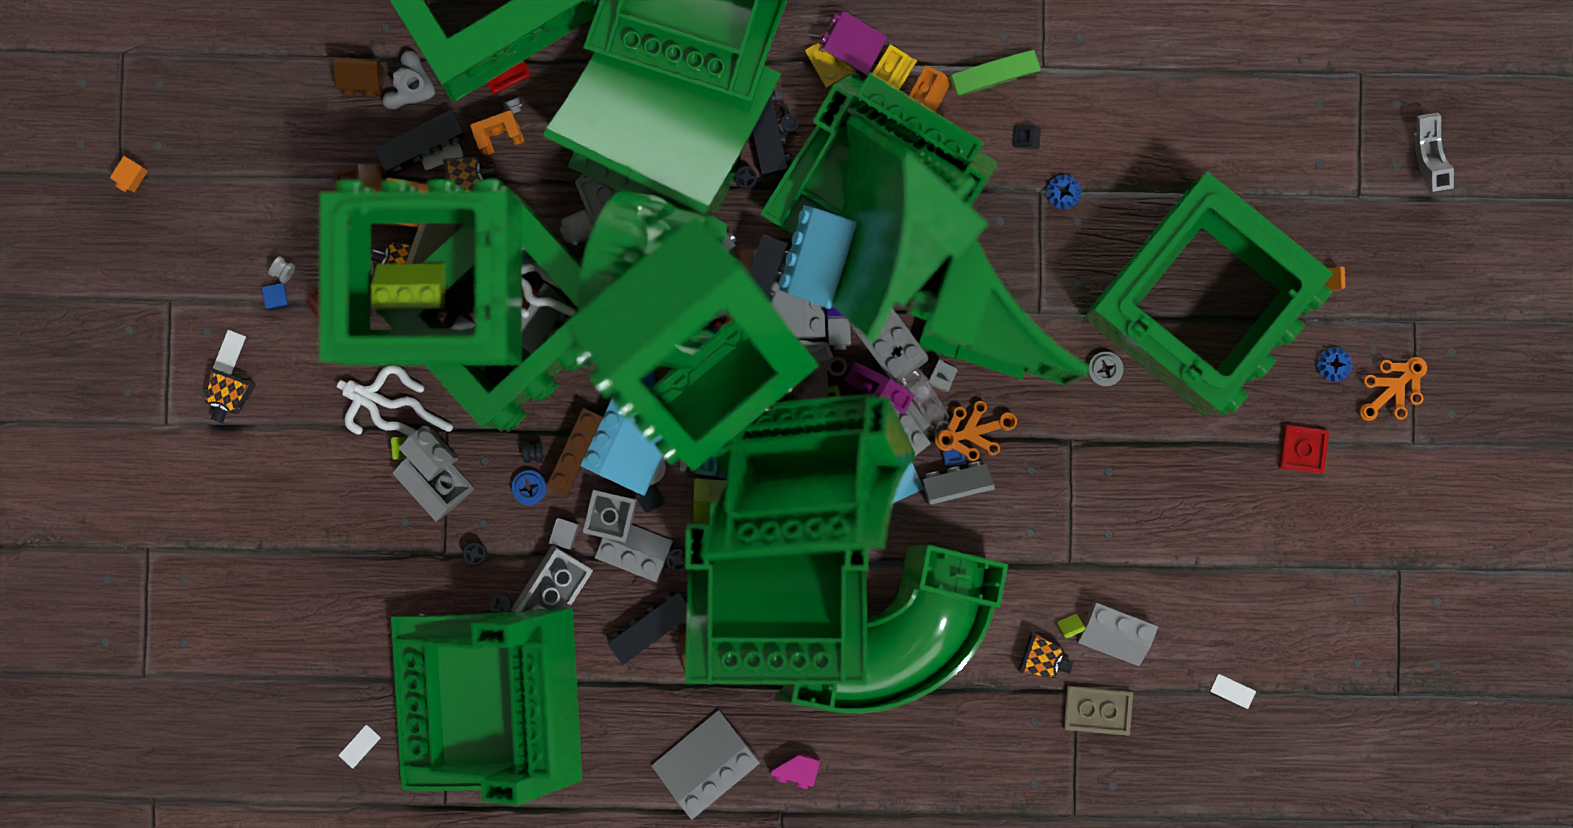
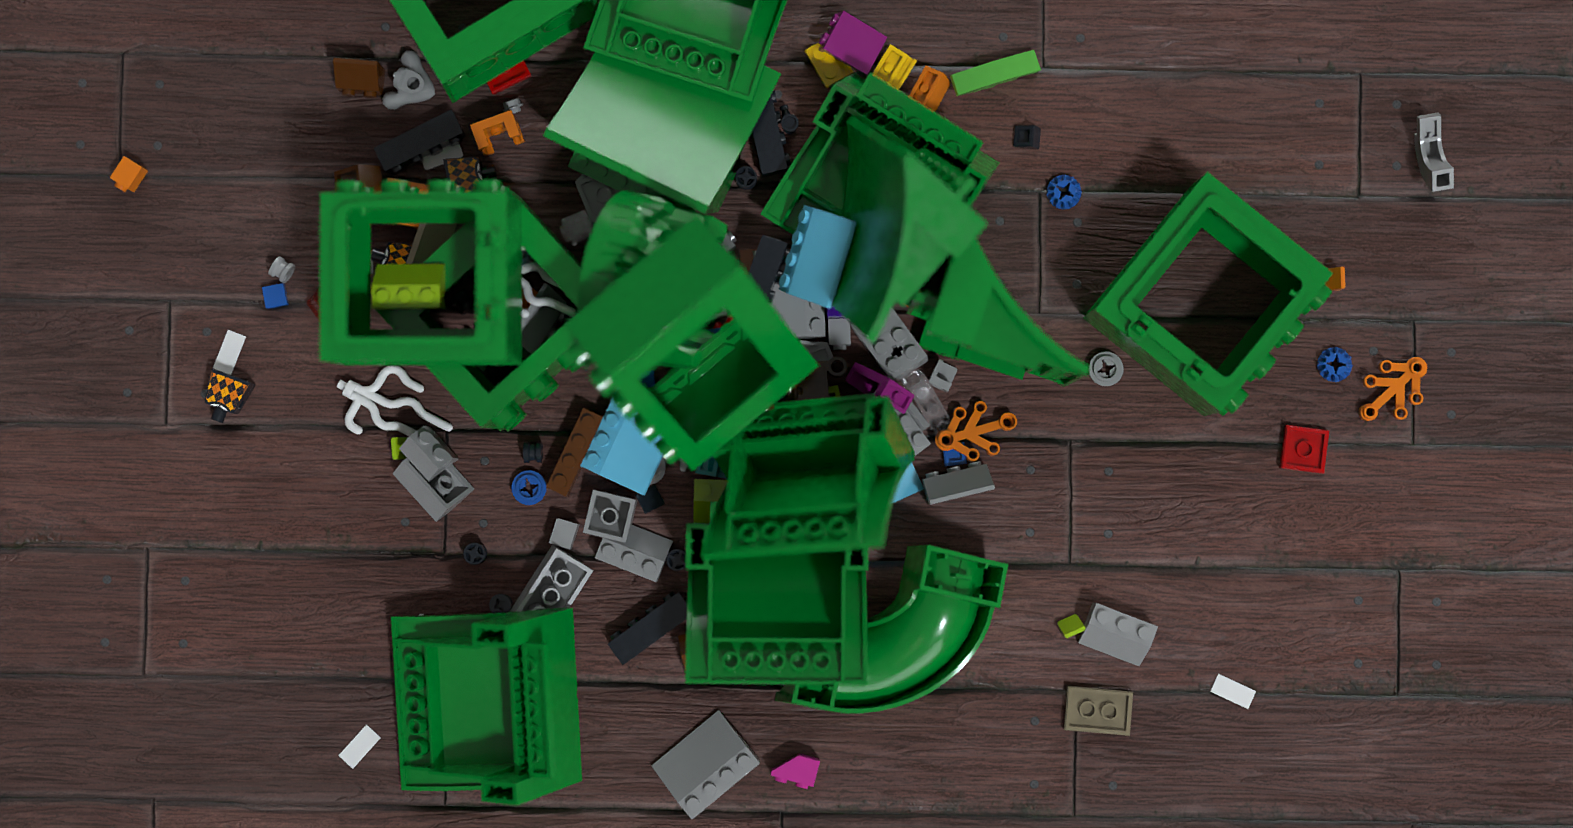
light grey slope [450,315,476,329] -> none
torso [1018,632,1073,679] -> none

